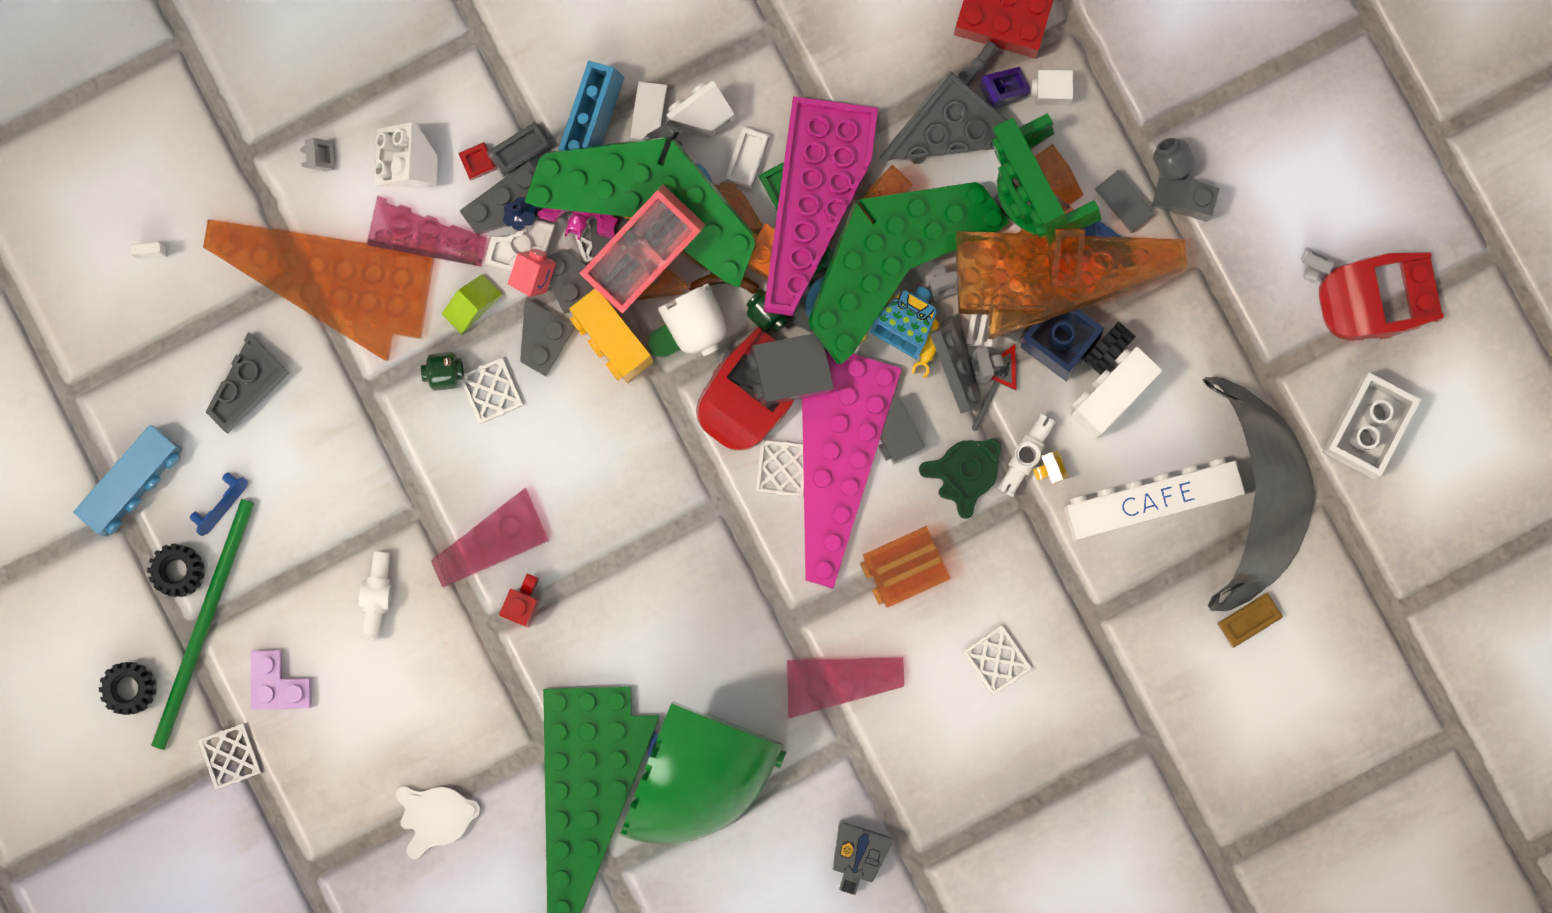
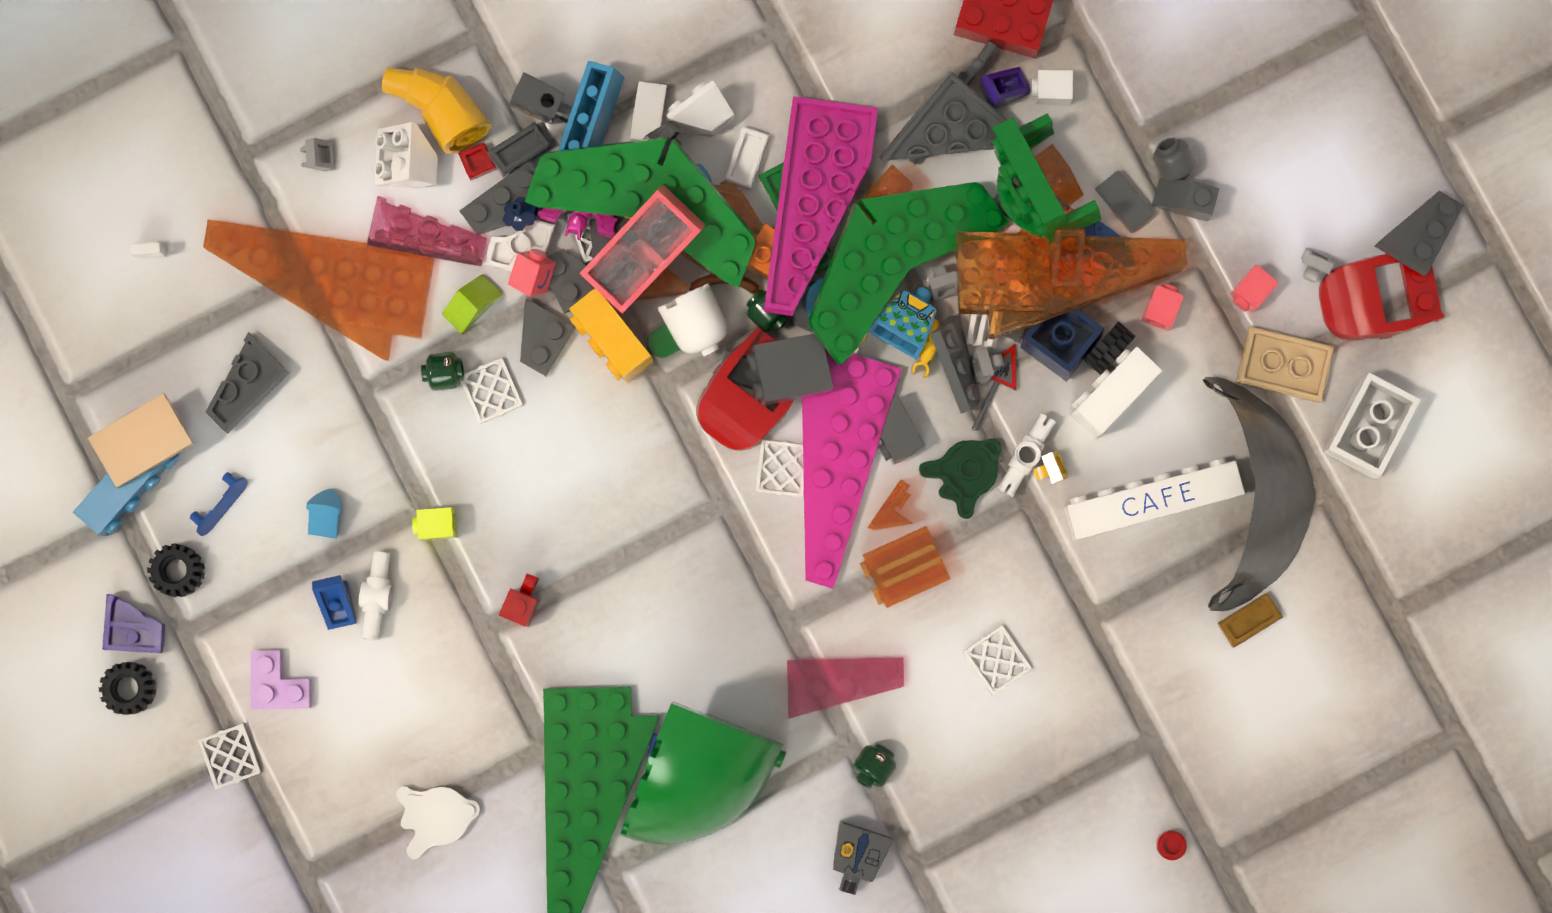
green piece [151,499,255,750] -> none
clear pink wing [431,488,549,588] -> none
none -> tan tile [88,393,194,488]
none -> wing [102,594,165,653]
none -> dark azure tile [306,489,342,539]
none -> blue slope [312,575,356,630]
none -> yellow piece [382,68,491,154]
none -> neon yellow brick [412,507,457,540]
none -> dark grey torso [509,72,572,125]
none -> dark green head [853,743,896,789]
none -> clear orange slope [867,479,913,532]
none -> coral brick [1141,284,1184,331]
none -> red tile [1156,830,1187,860]
none -> coral brick [1230,264,1279,313]
none -> tan tile [1236,326,1335,403]
none -> dark grey wing [1375,191,1464,276]

